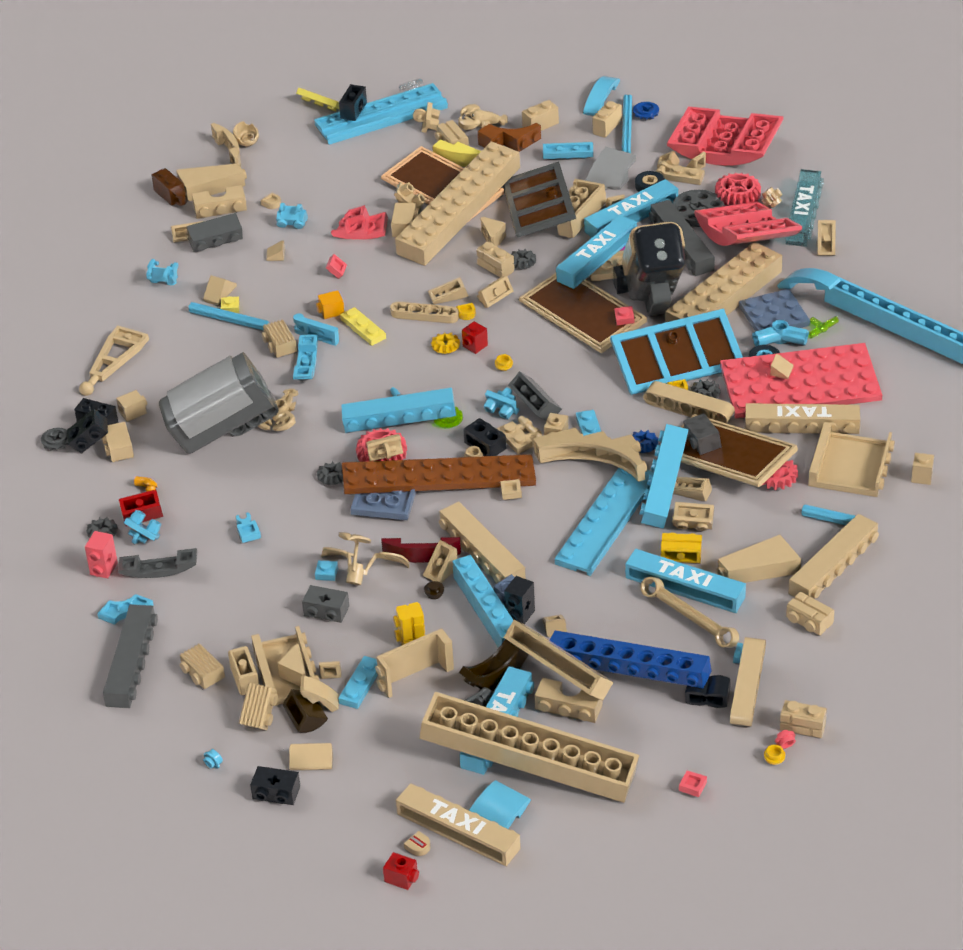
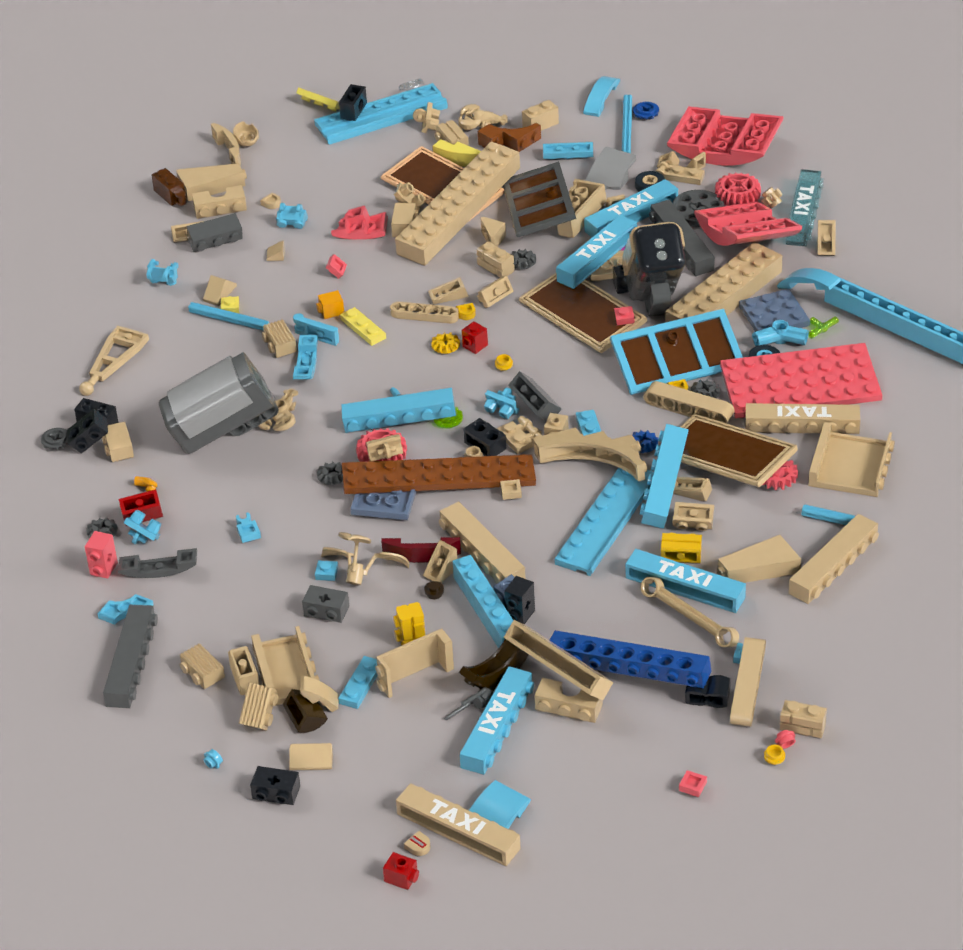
tan brick [116,390,147,422] -> none
tan slope [278,644,306,687] -> none
tan slope [319,661,341,679] -> none
tan brick [419,692,639,803] -> none
tan slope [542,614,567,637] -> none
tan brick [592,101,622,138] -> none
flat silver piece [683,413,721,455] -> none
tan slope [770,354,794,379] -> none
tan brick [786,591,835,636] -> none
tan brick [911,453,934,485] -> none

